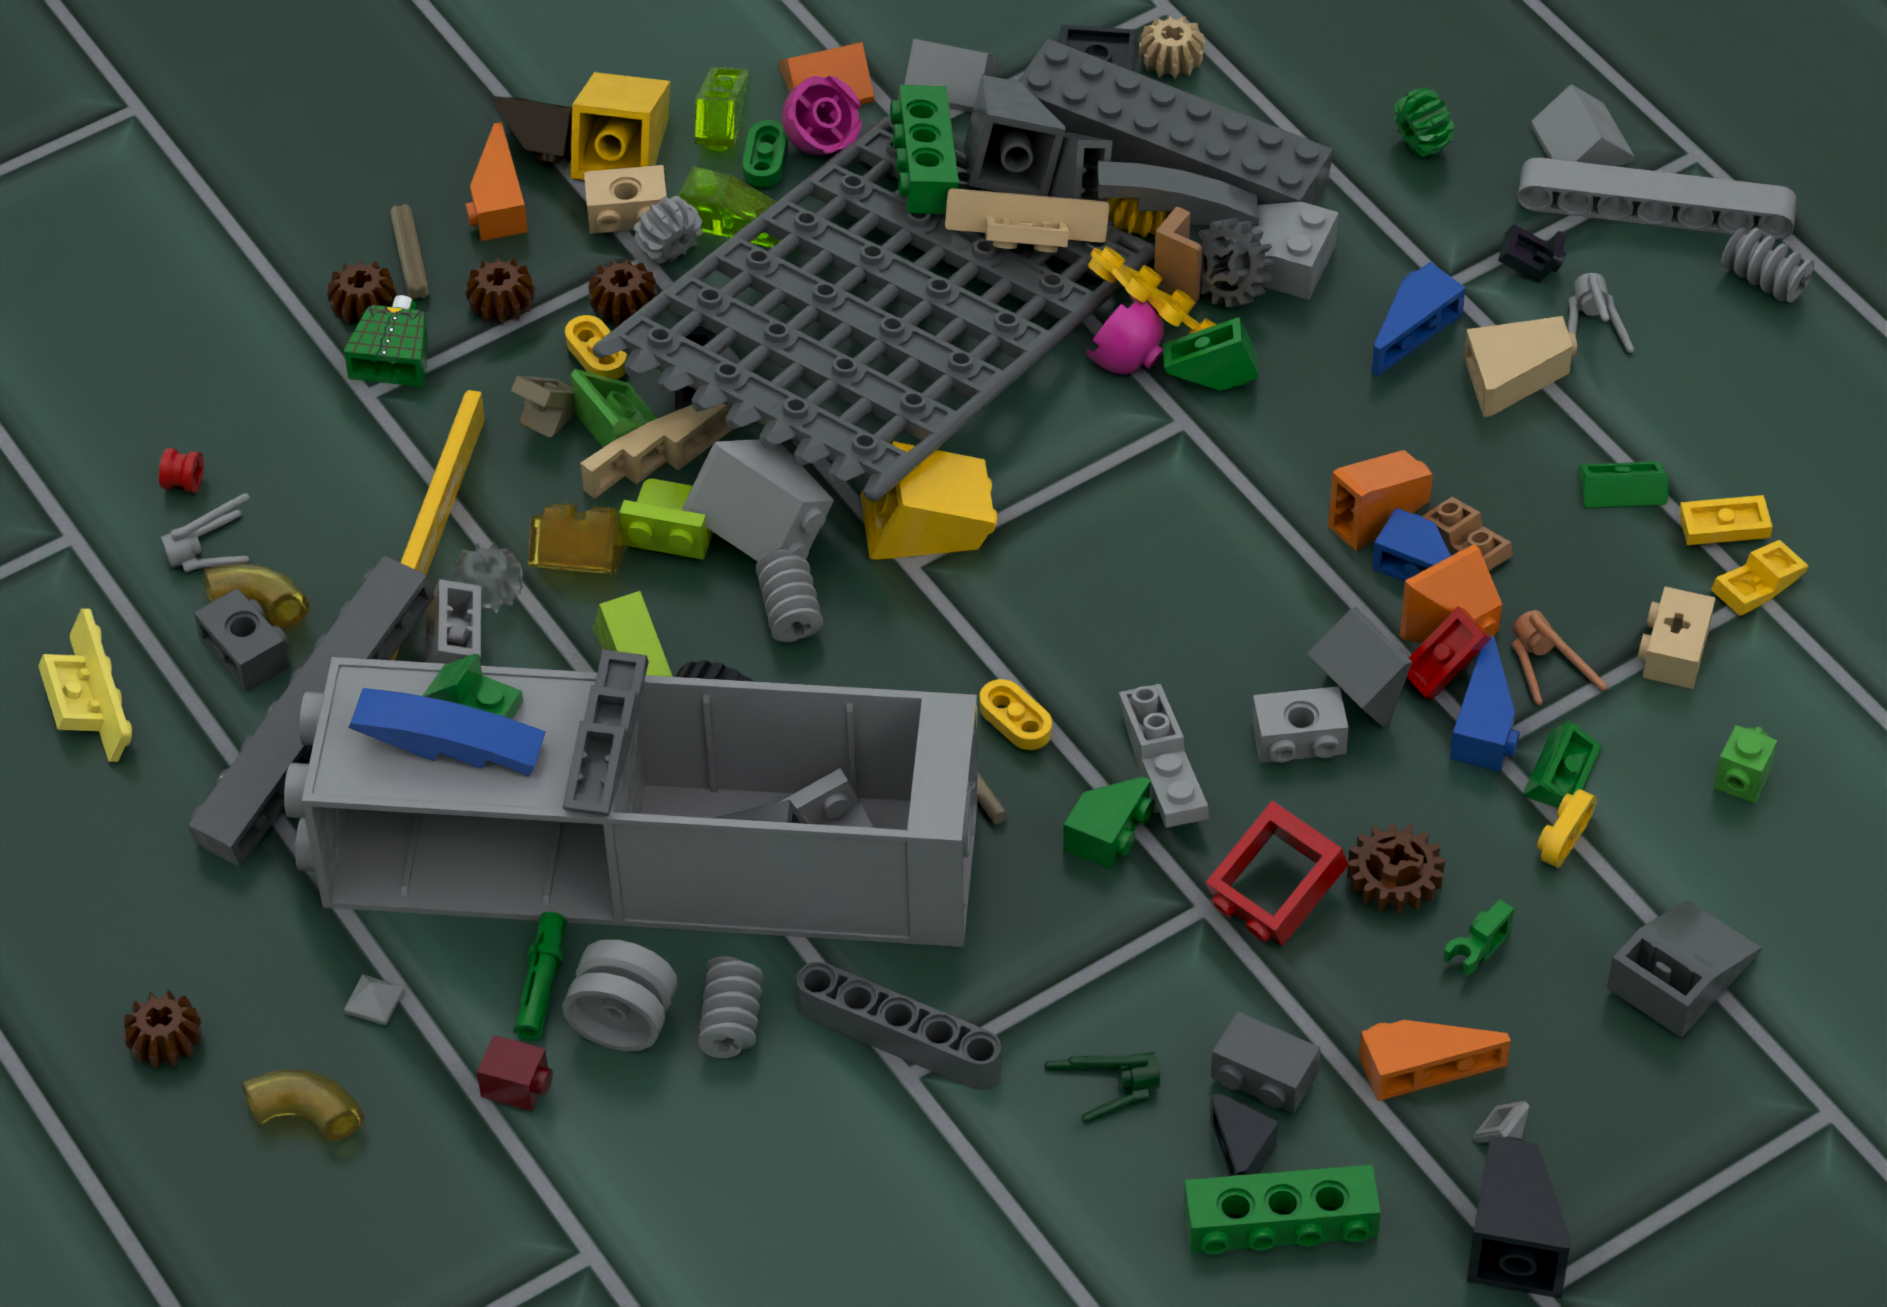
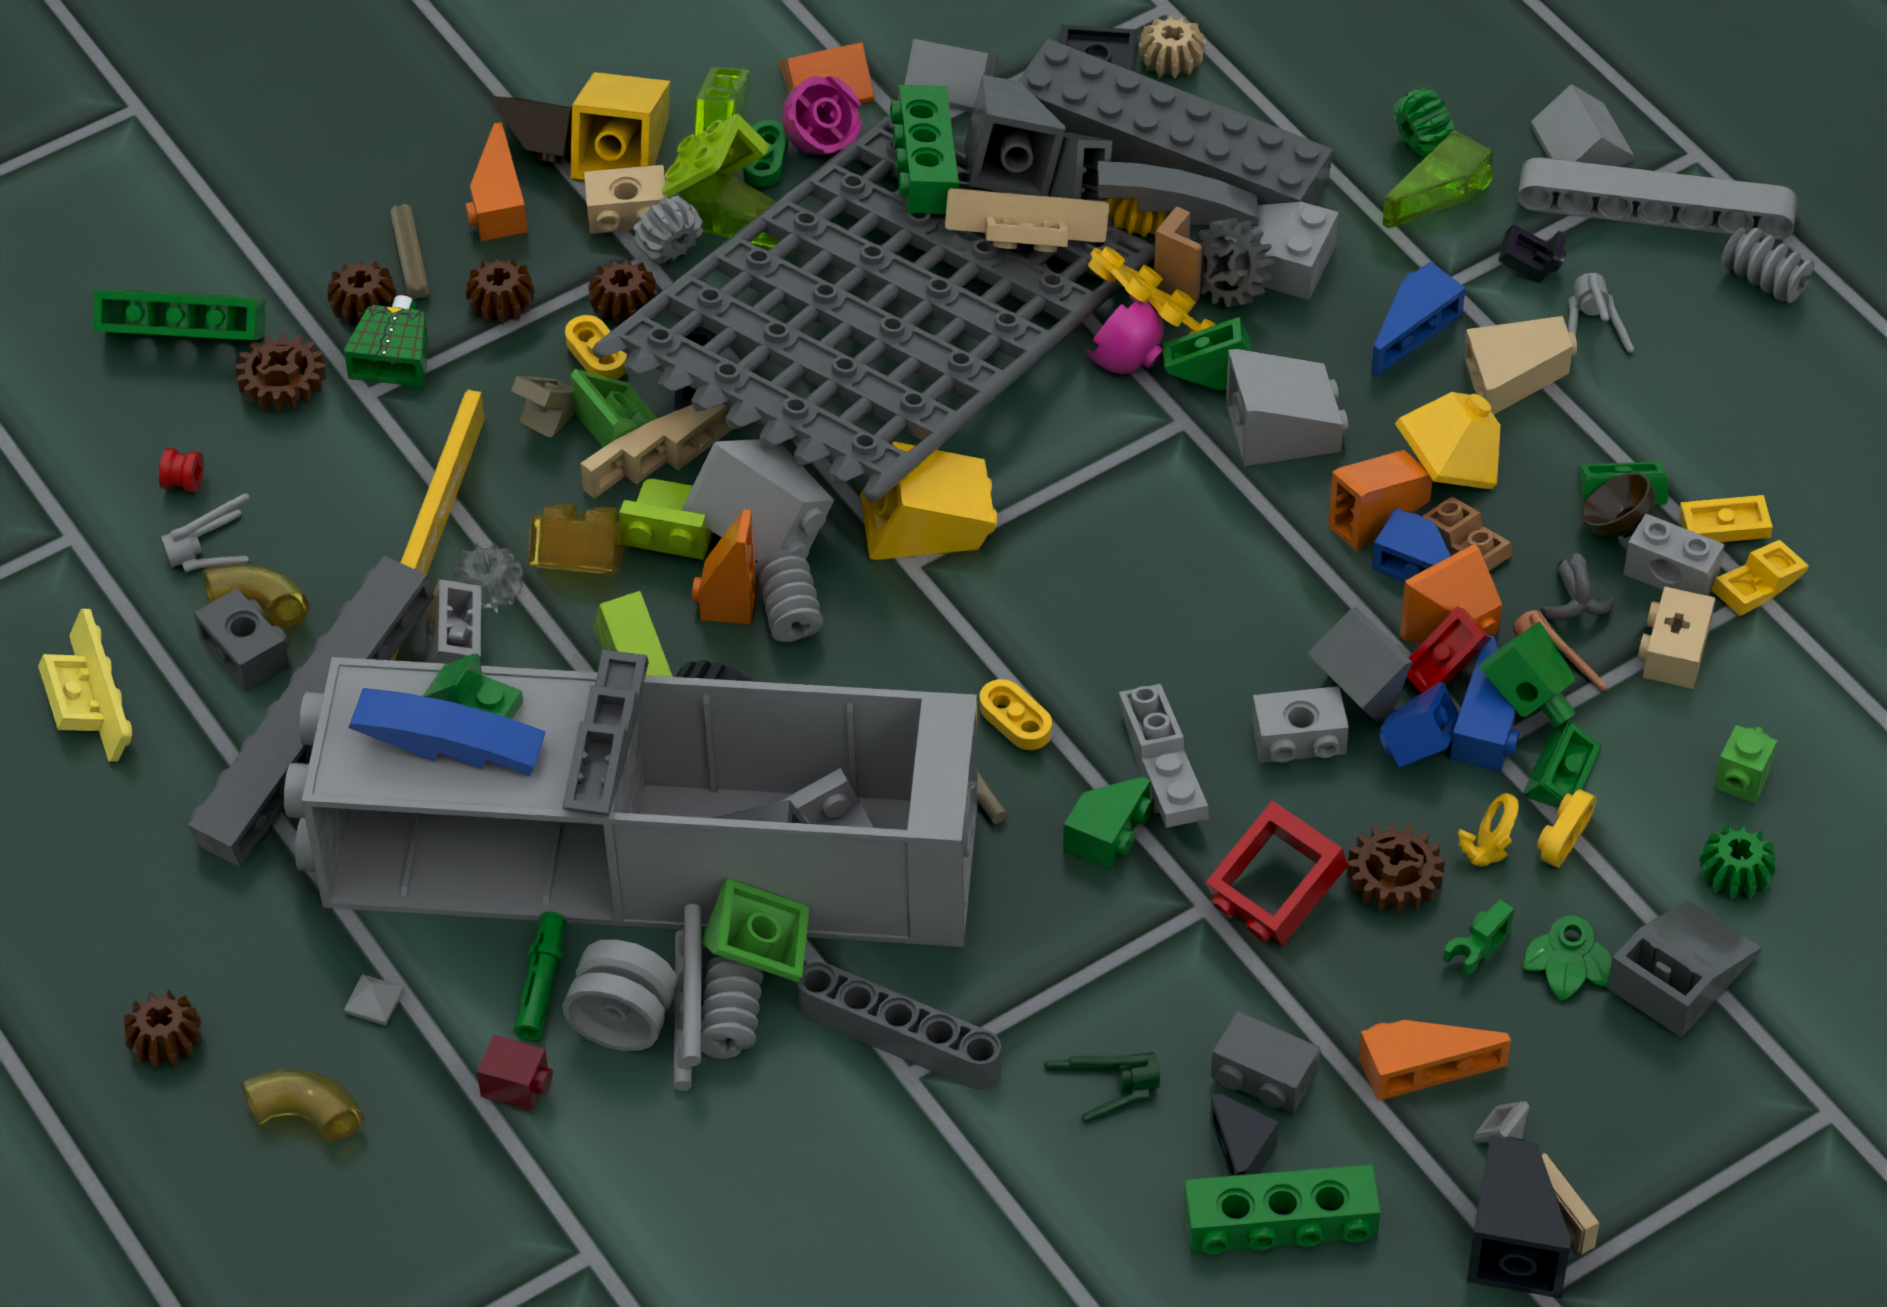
none -> green brick [93,288,266,340]
none -> reddish brown gear [235,333,326,412]
none -> lime bracket [661,113,770,198]
none -> light grey bar [674,904,702,1091]
none -> orange slope [692,509,757,625]
none -> bright green slope [702,878,810,982]
none -> light grey slope [1226,349,1349,467]
none -> blue slope [1380,682,1459,767]
none -> clear neon green slope [1382,130,1494,229]
none -> yellow slope [1395,392,1501,490]
none -> yellow piece [1457,793,1519,867]
none -> green torso [1478,621,1576,728]
none -> green plate [1523,915,1612,1001]
none -> dark grey piece [1540,553,1613,620]
none -> tan tile [1542,1153,1599,1255]
none -> dark brown piece [1581,472,1656,538]
none -> light grey brick [1623,513,1724,596]
none -> green gear [1699,824,1777,901]

